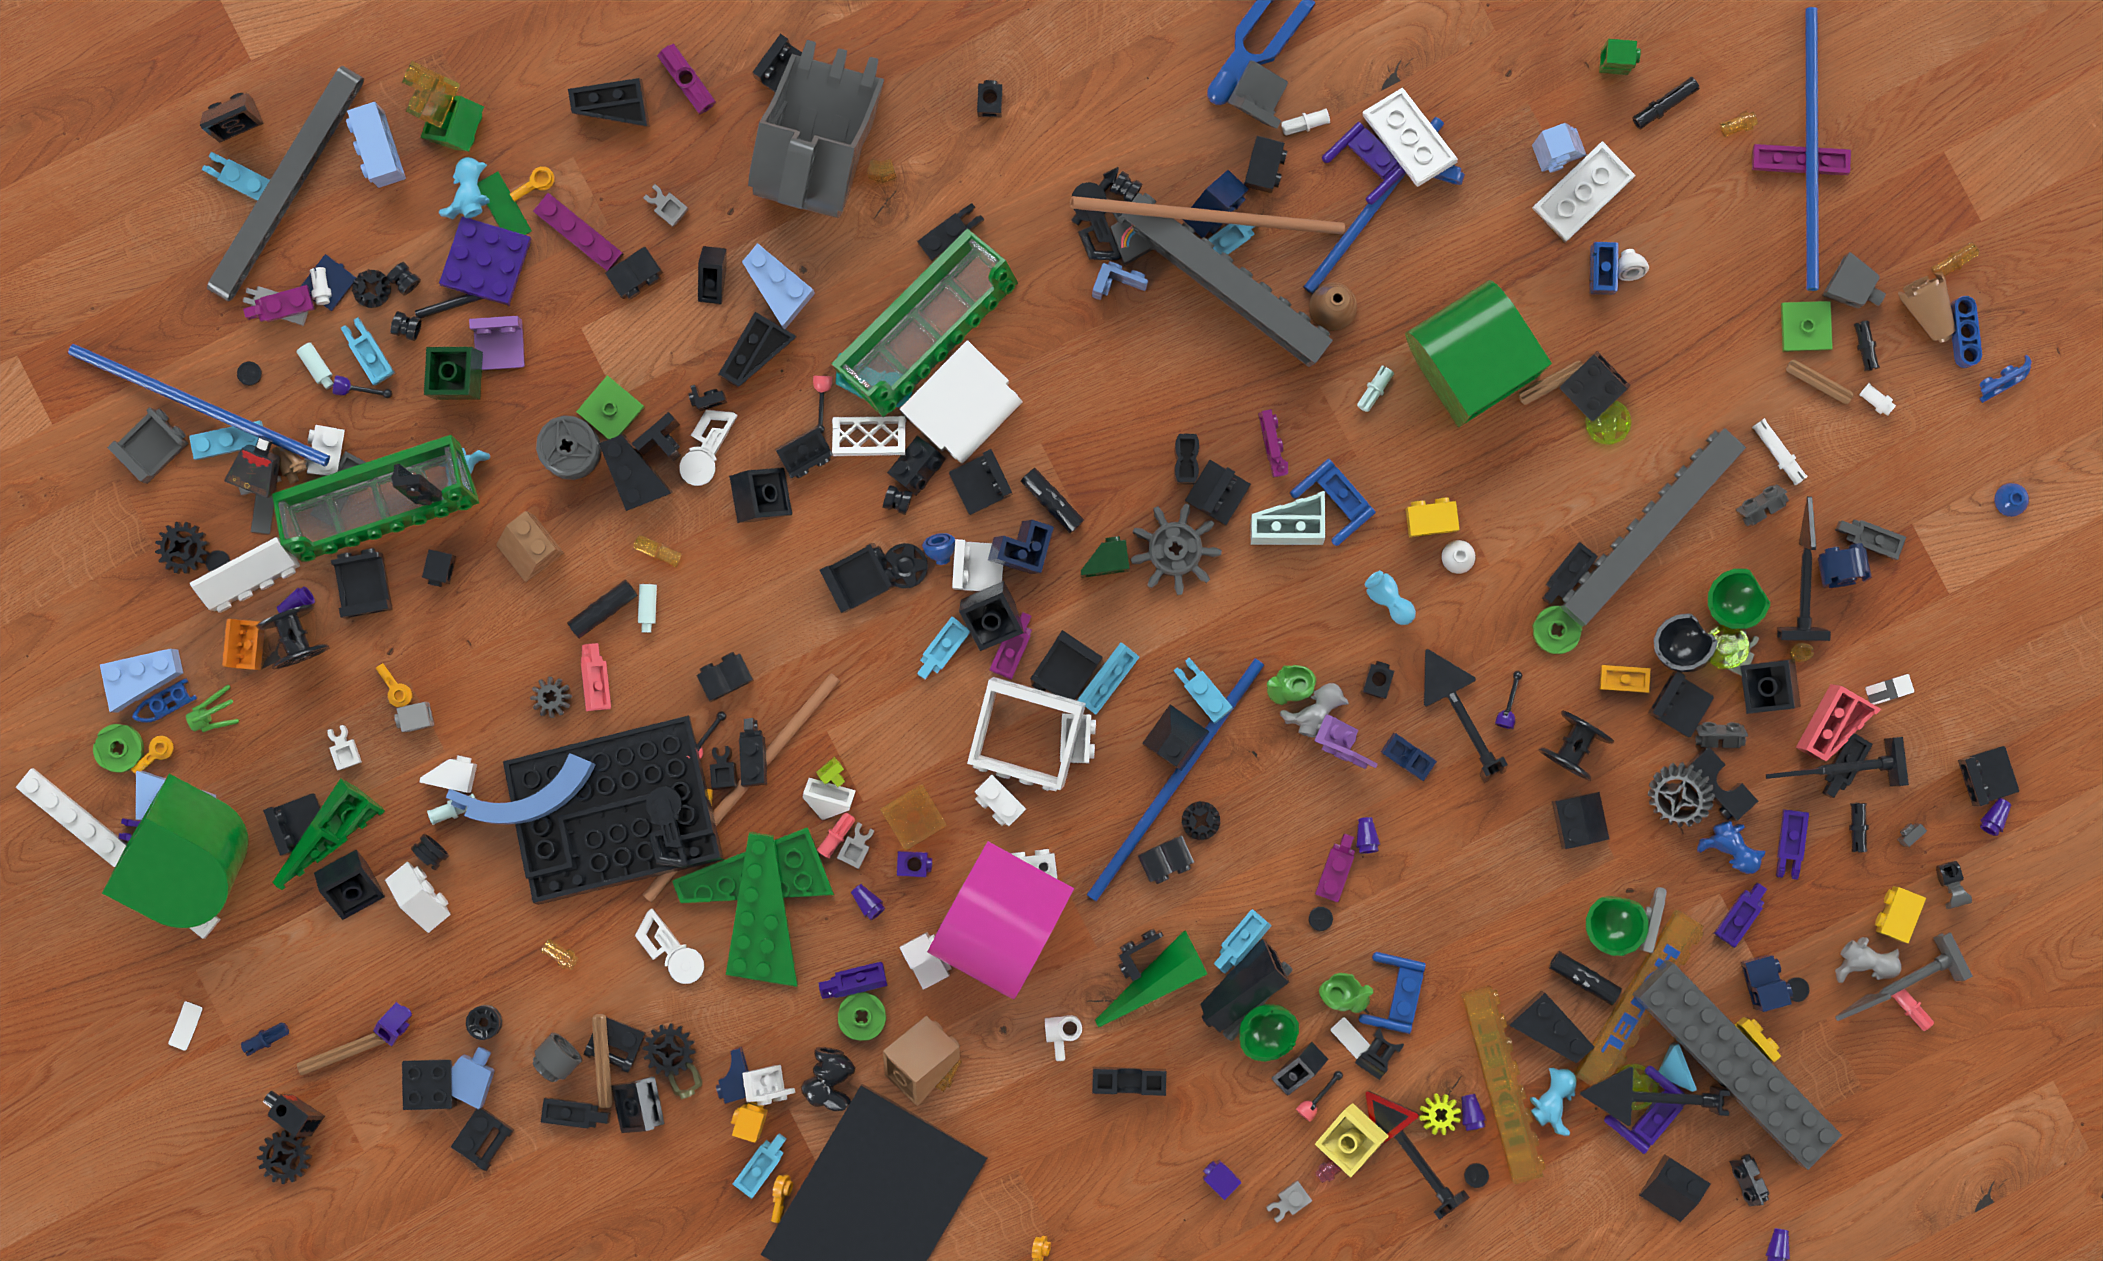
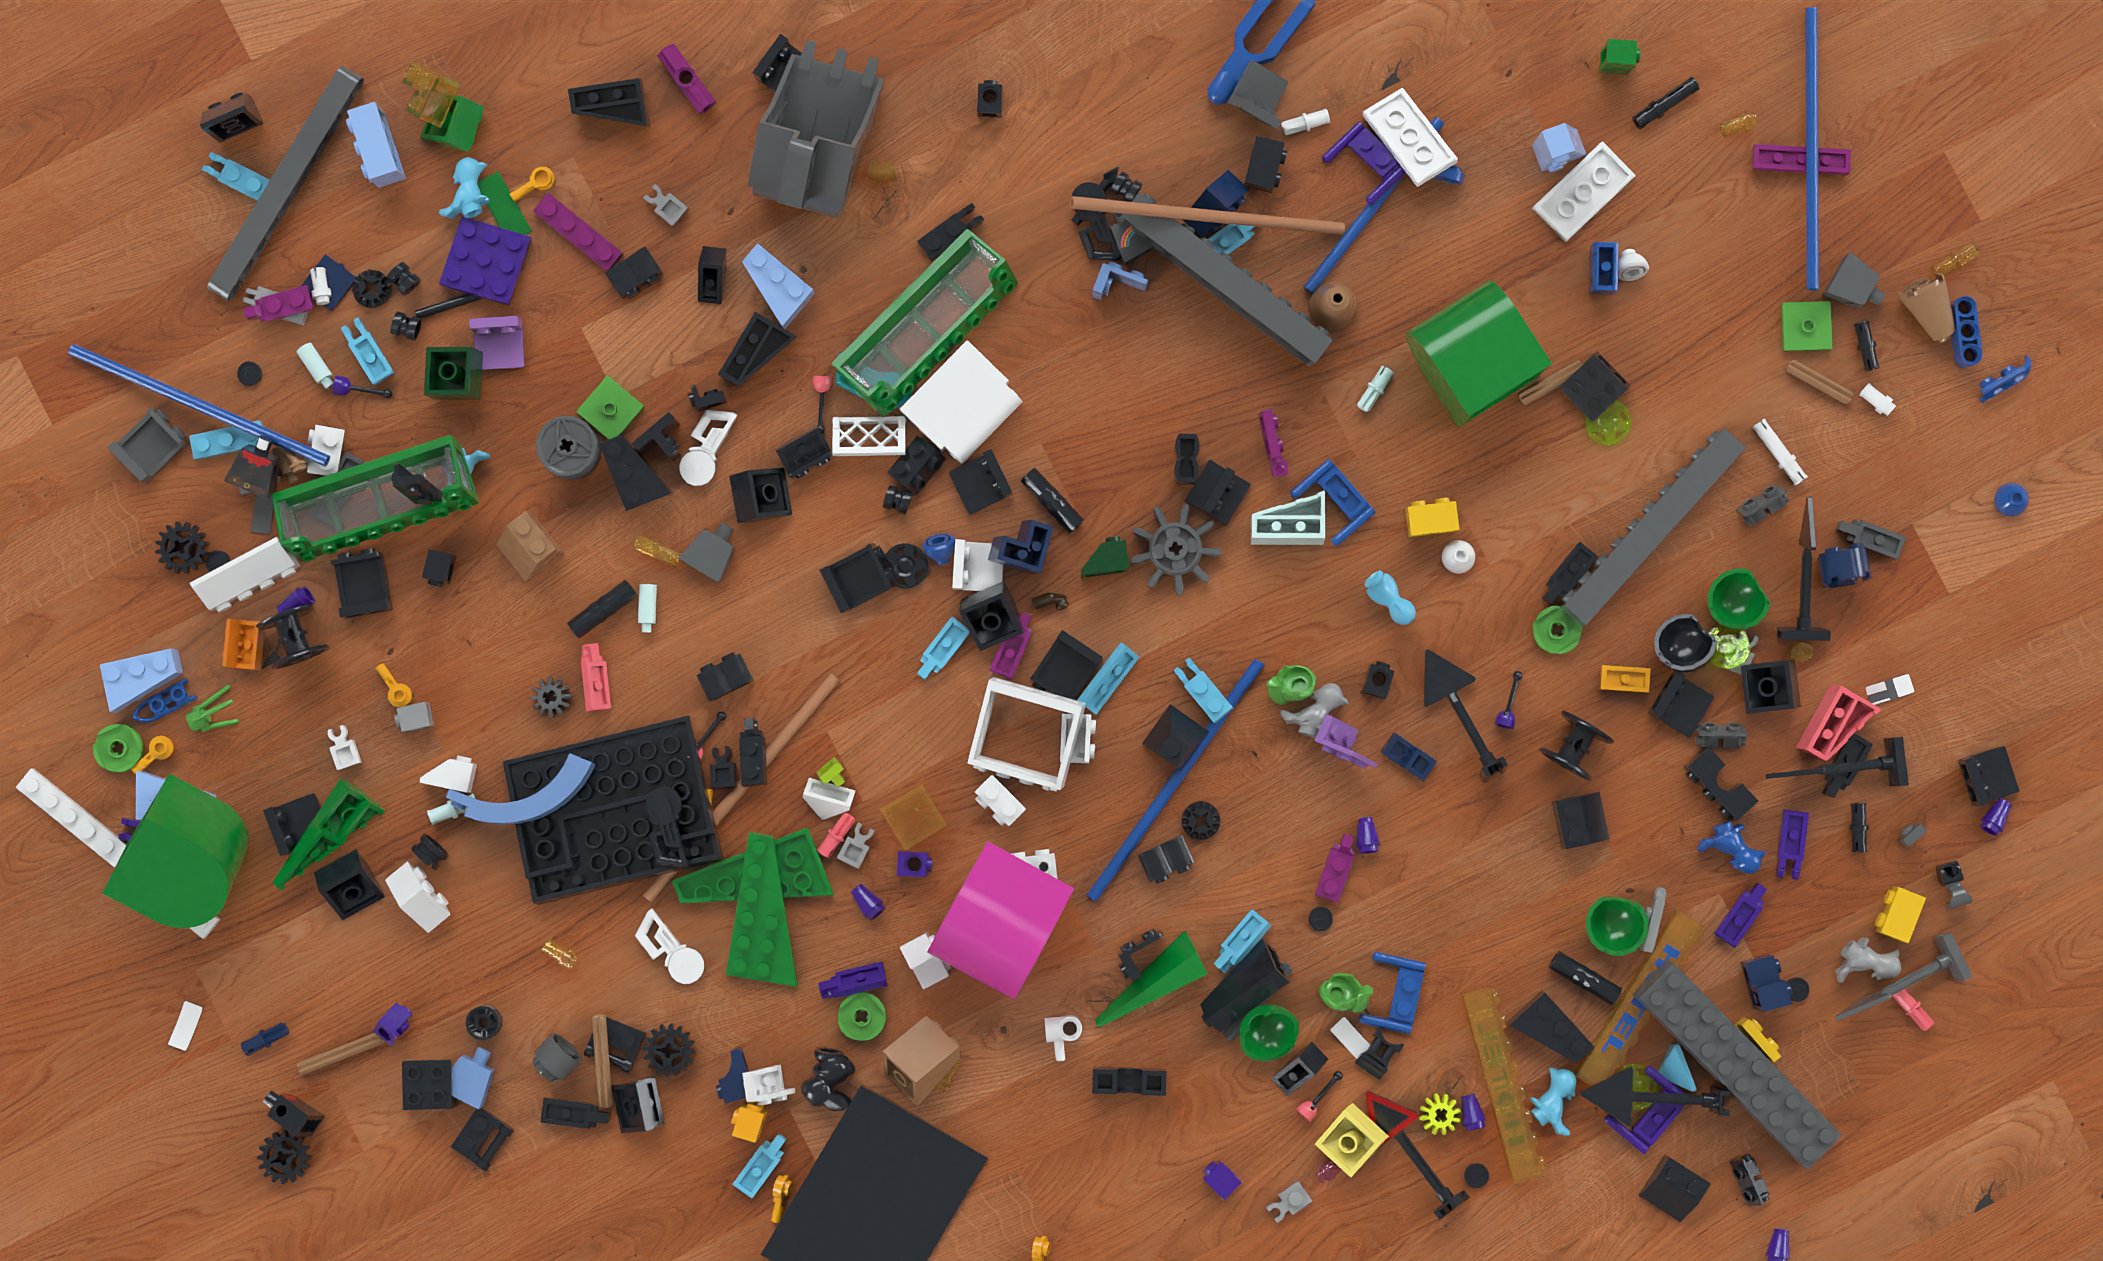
olive piece [669,1061,702,1099] -> none
dark grey gear [1648,762,1715,828] -> none
none -> dark grey torso [679,522,735,584]
none -> dark brown arm [1031,592,1069,610]

